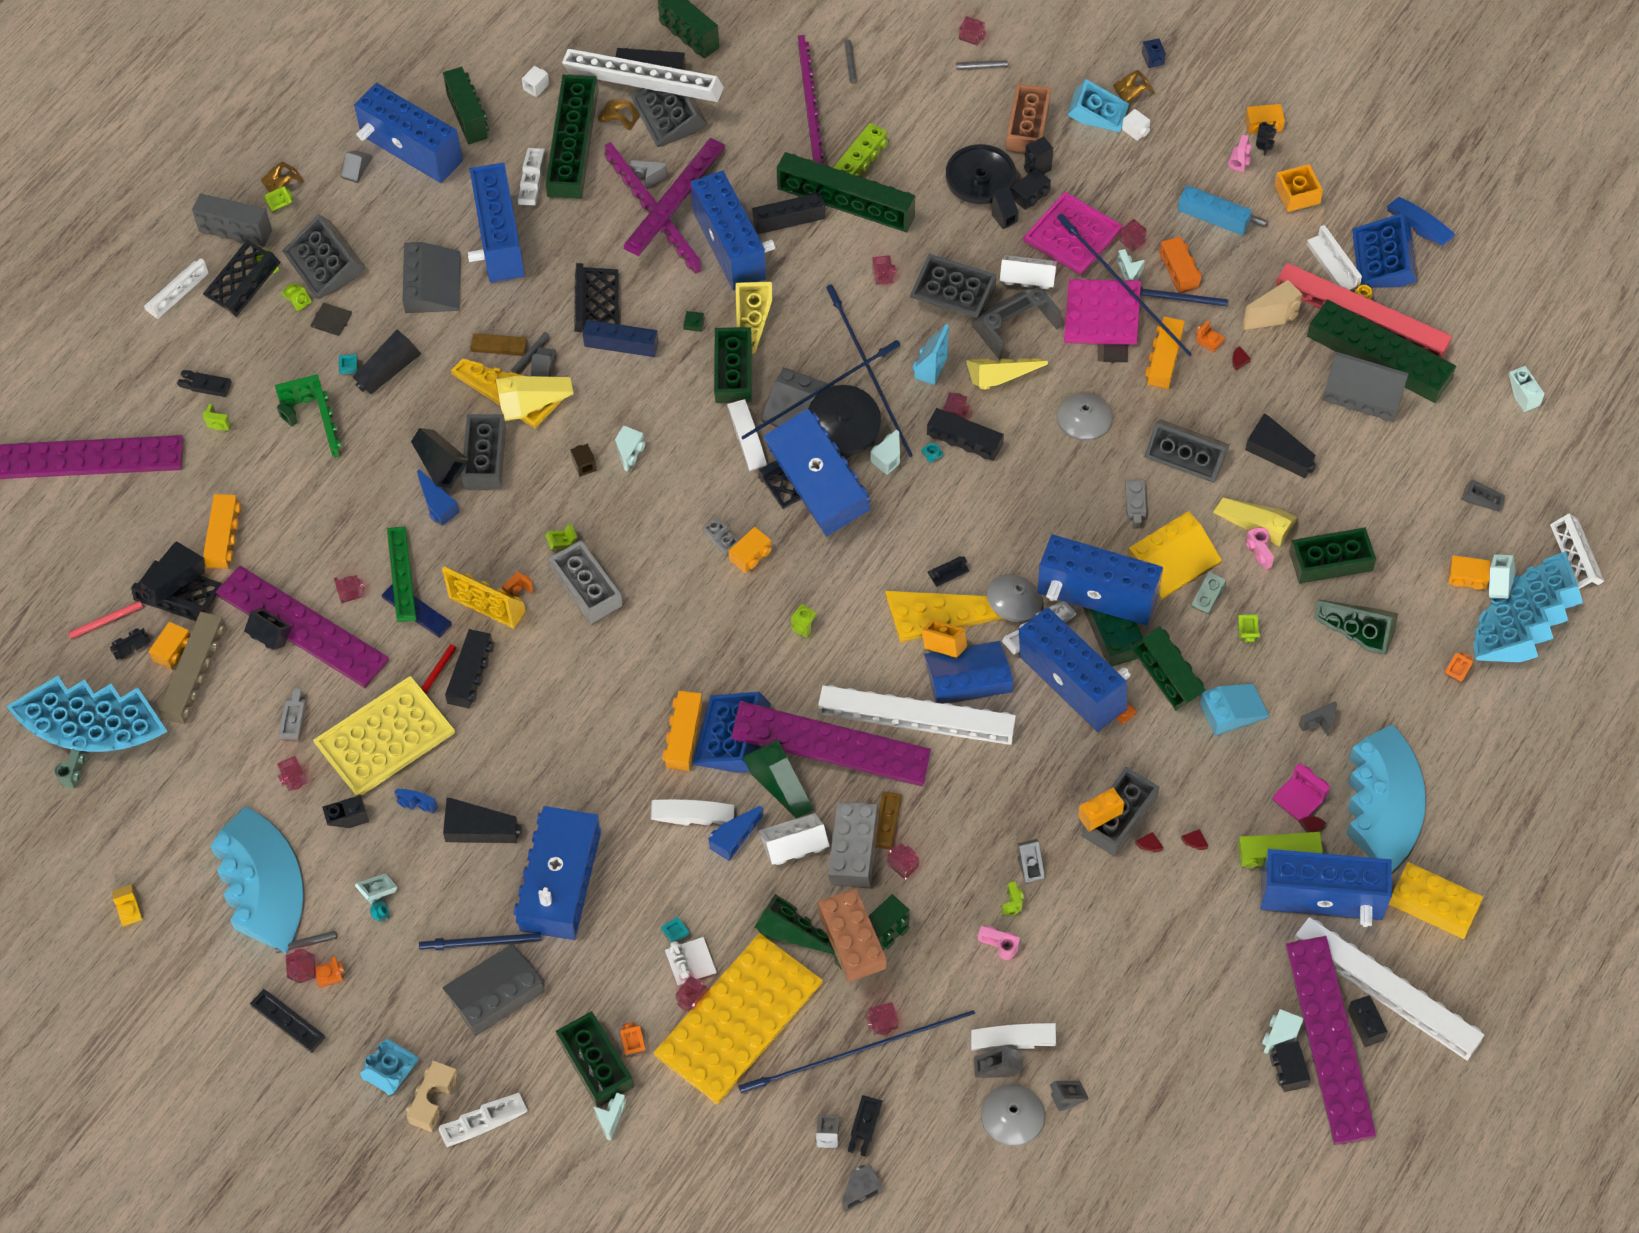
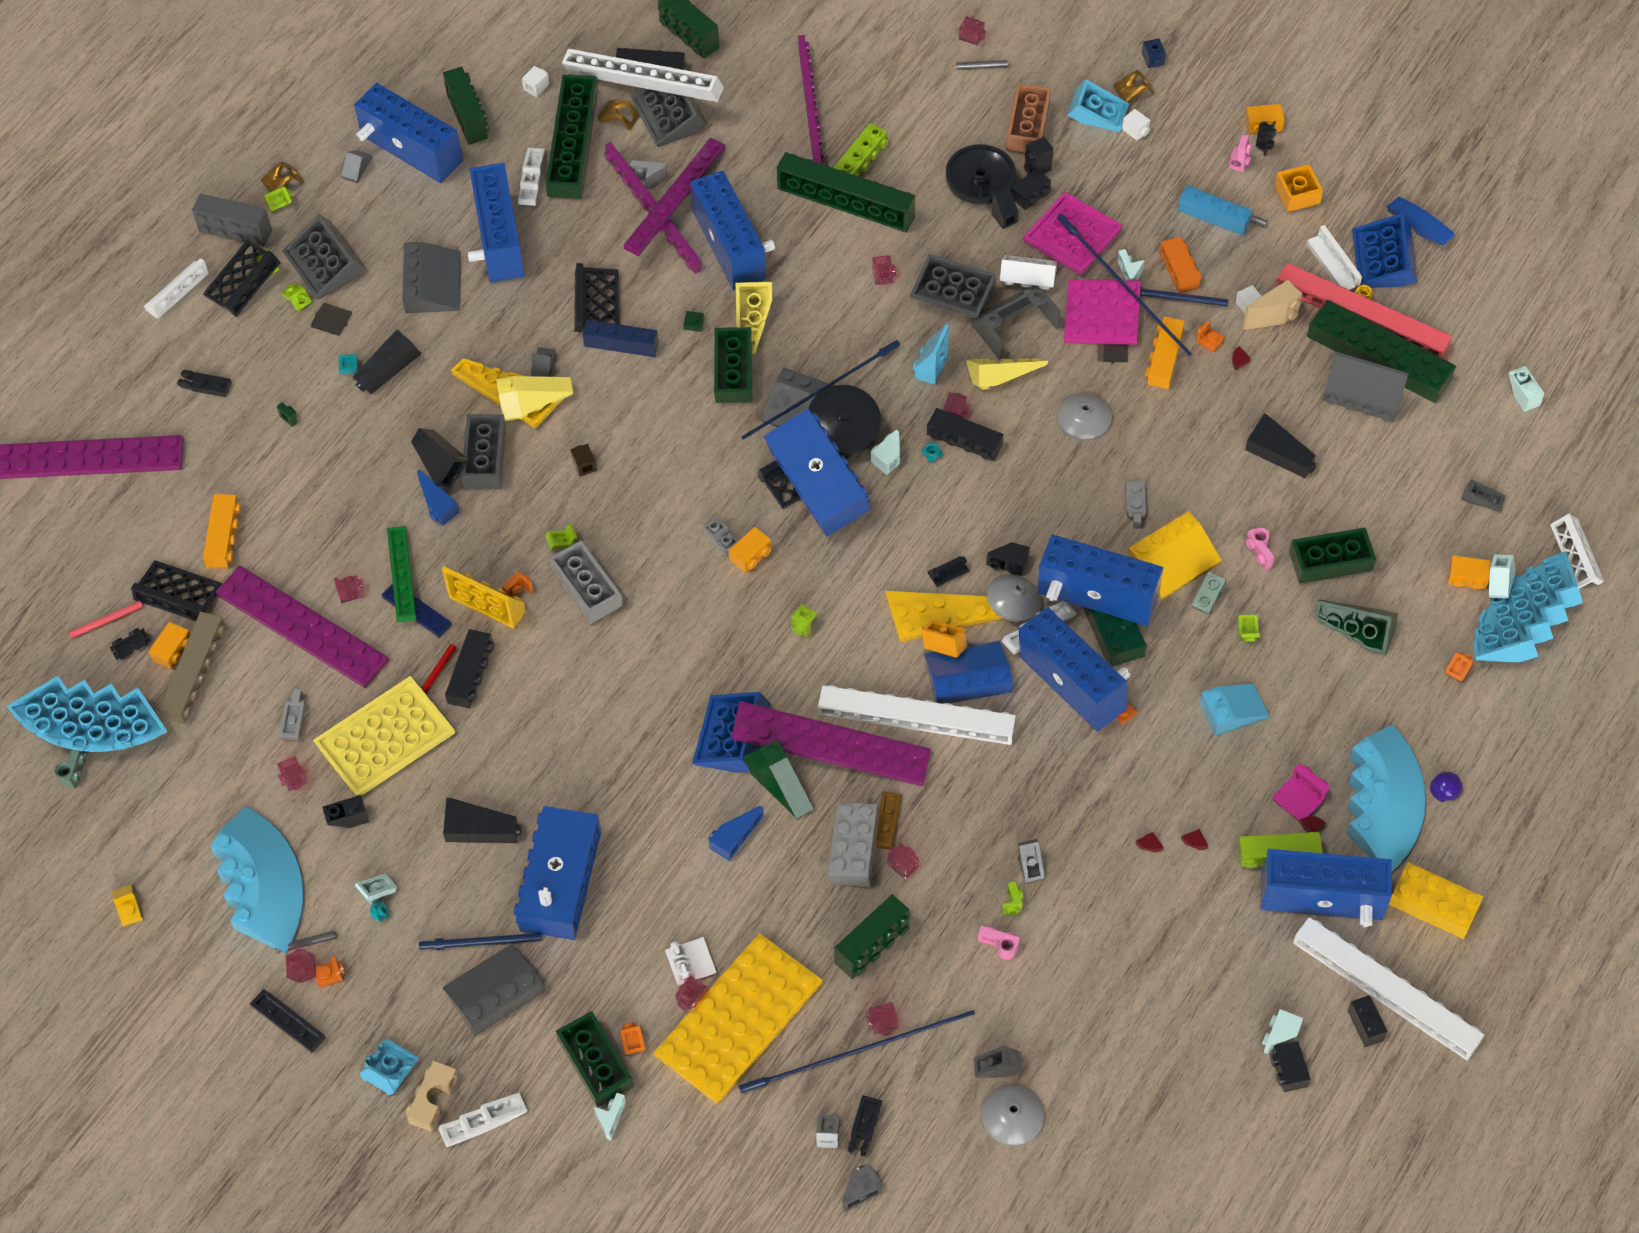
black slope [141,541,205,606] -> none
lime bracket [203,403,231,431] -> none
black brick [244,608,292,650] -> none
green bracket [275,374,342,457] -> none
blue slope [394,789,438,814] -> none
pearl gold tile [470,333,527,356] -> none
dark grey bar [511,332,550,374] -> none
light aqua slope [615,425,645,472] -> none
white slope [651,799,734,826] -> none
teal plate [661,916,689,943] -> none
light orange brick [662,691,703,771] -> none
white slope [727,399,767,471] -> none
black brick [752,192,825,235] -> none
dark green wedge [755,894,834,955] -> none
white slope [759,813,829,865] -> none
nougat brick [817,888,886,983] -> none
dark blue piece [826,285,913,457] -> none
flat silver bar [844,40,857,84] -> none
white slope [971,1023,1056,1051] -> none
dark grey slope [1050,1081,1089,1111] -> none
light orange brick [1078,787,1124,832] -> none
dark grey brick [1081,767,1160,856] -> none
clear pink brick [1120,219,1147,252] -> none
dark green brick [1131,626,1206,711] -> none
dark grey slope [1144,419,1230,482] -> none
light yellow wedge [1213,498,1298,547] -> none
magenta plate [1285,936,1376,1145] -> none
dark grey slope [1299,701,1337,736] -> none
none -> black slope [986,542,1030,575]
none -> white brick [1236,285,1262,314]
none -> dark purple hair [1430,772,1463,802]

